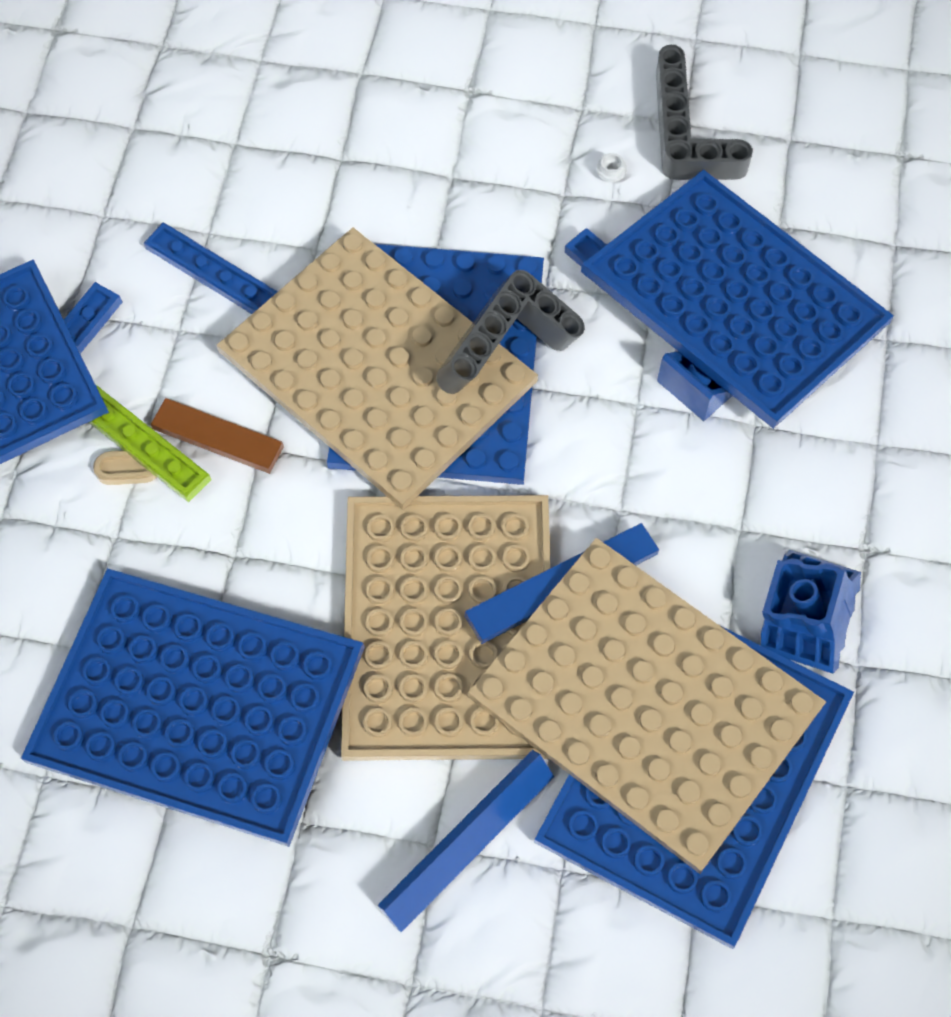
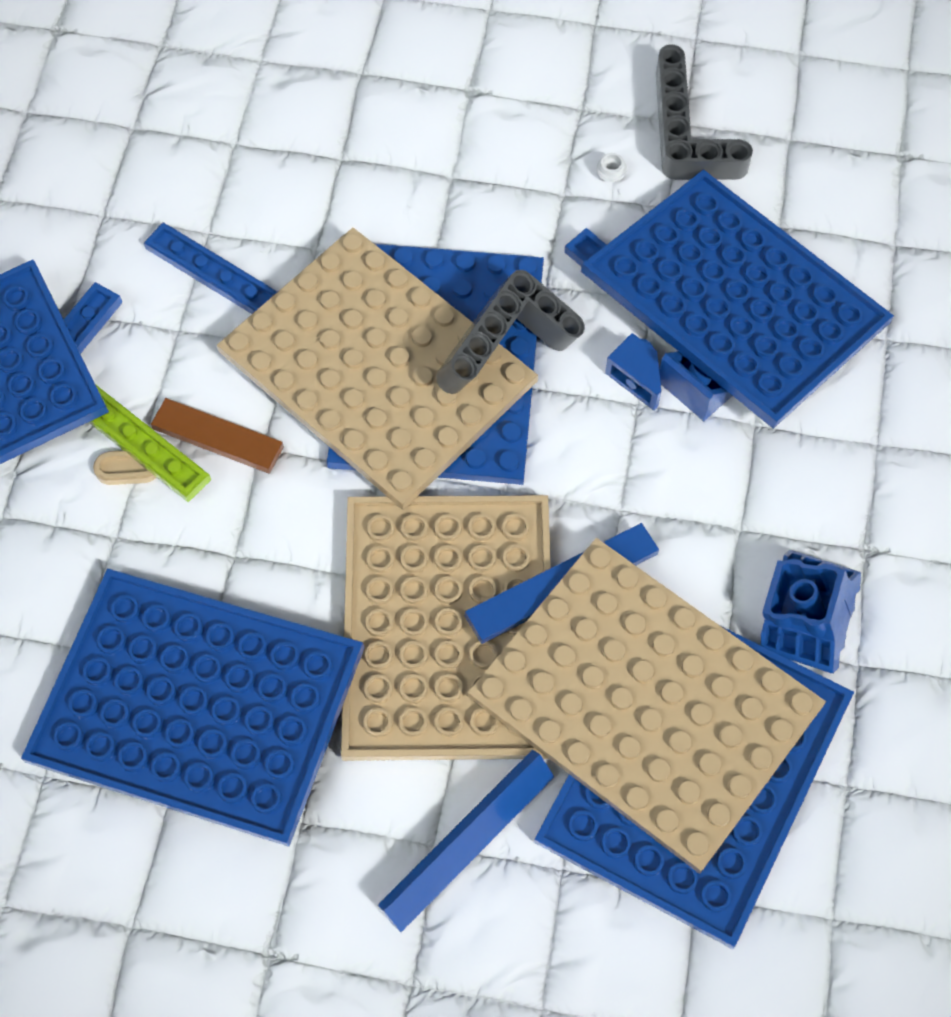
none -> blue slope [605,333,662,411]

